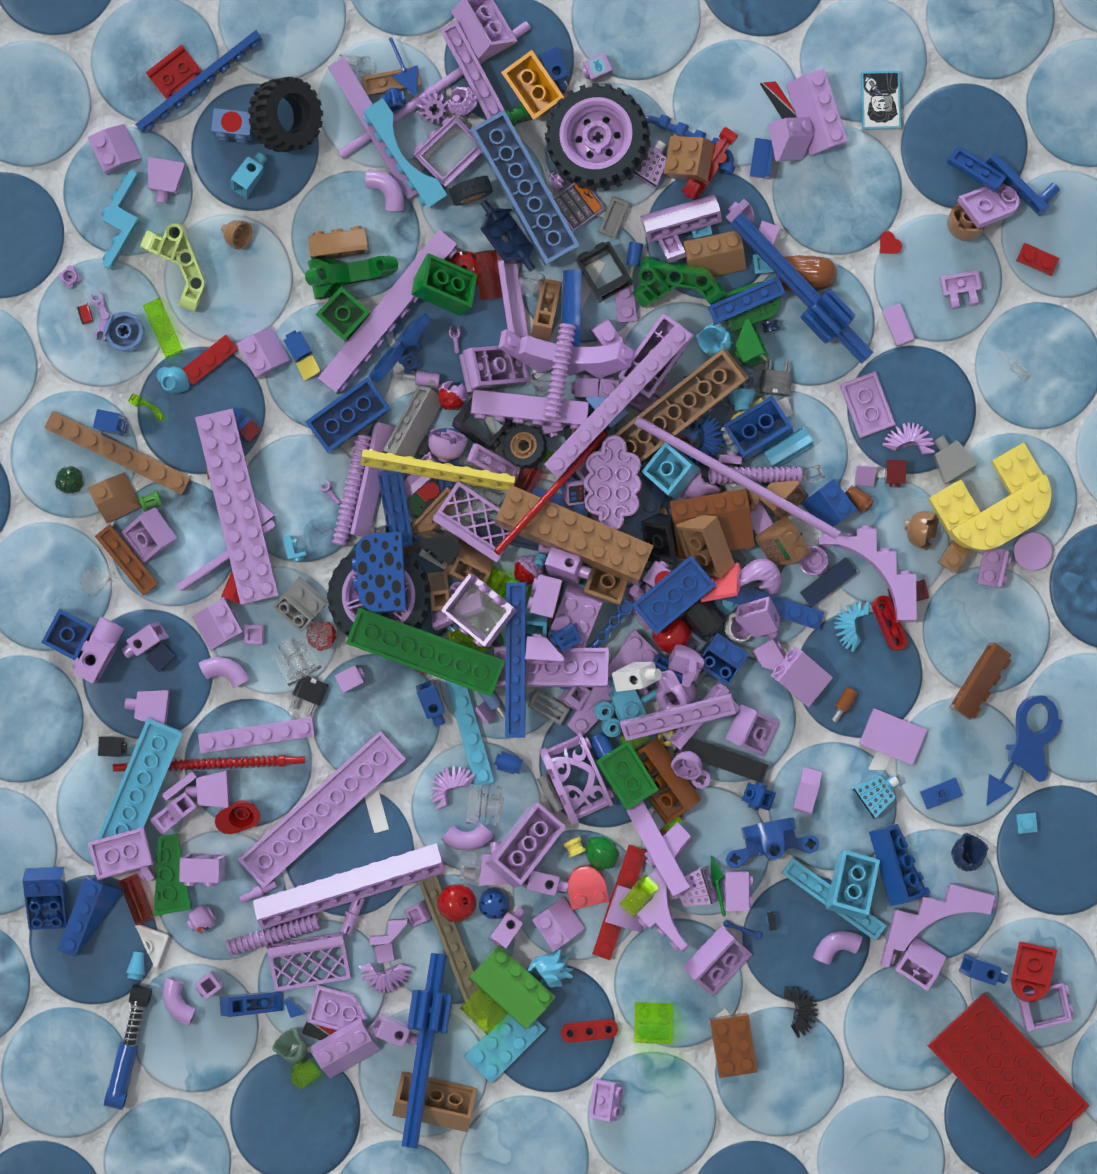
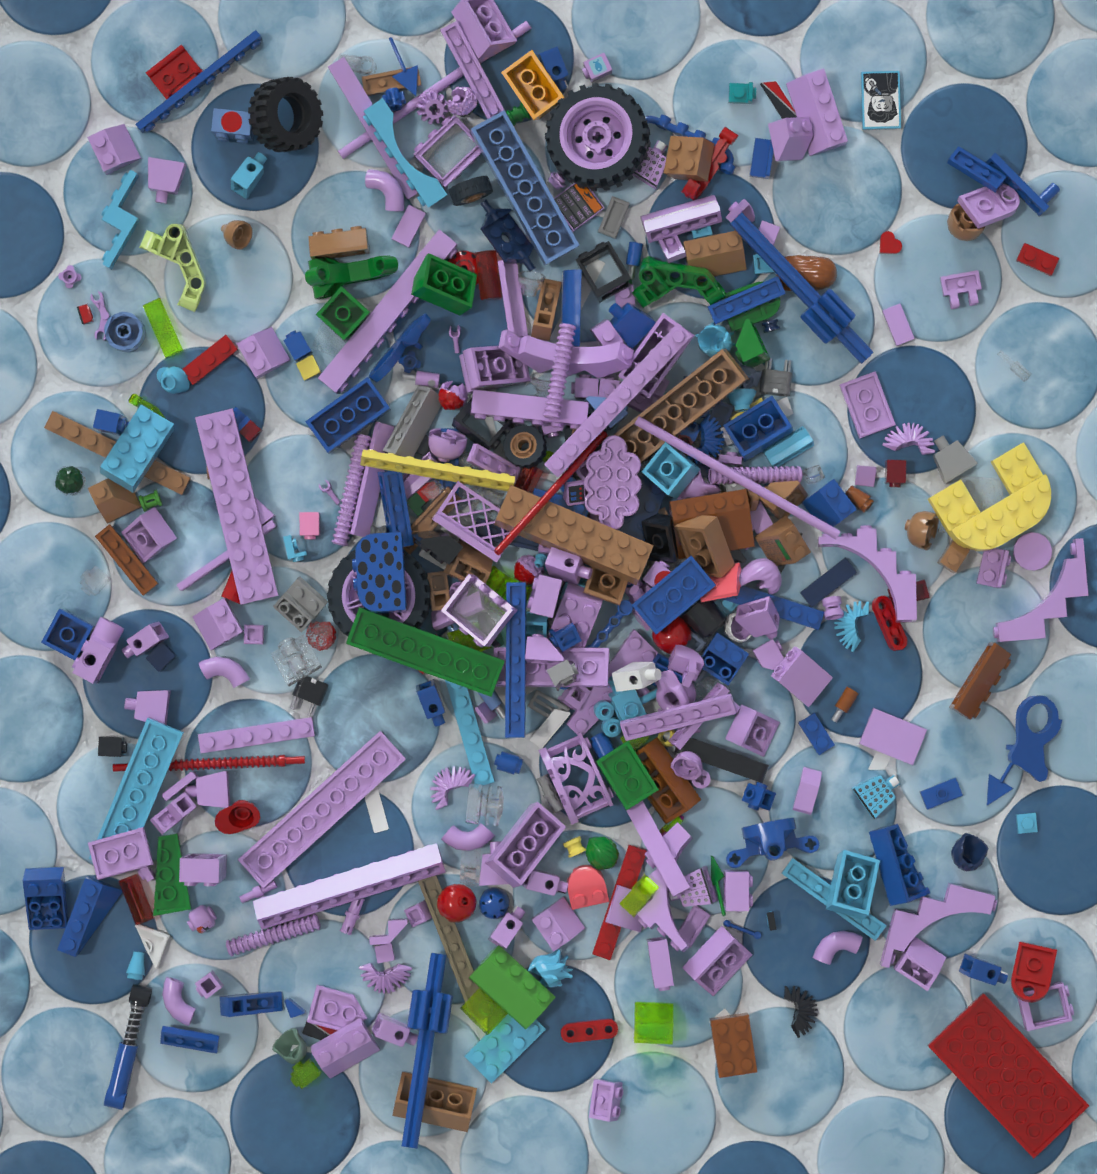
lavender fence [267,932,351,992] -> none
lavender brick [335,665,366,693] -> none
lavender hair [800,546,829,576] -> none
none -> medium azure brick [100,405,174,493]
none -> blue plate [160,1026,219,1054]
none -> bright pink brick [299,512,320,540]
none -> lavender tile [391,205,426,248]
none -> clear slope [421,479,444,502]
none -> white sticker [530,709,570,749]
none -> light grey window [547,660,579,691]
none -> blue torso [609,303,656,349]
none -> lavender window [647,936,674,991]
none -> lavender tile [678,906,711,948]
none -> teal bracket [728,82,756,104]
none -> blue plate [798,713,835,755]
none -> lavender wheel [822,596,844,620]
none -> lavender arch [993,538,1088,642]

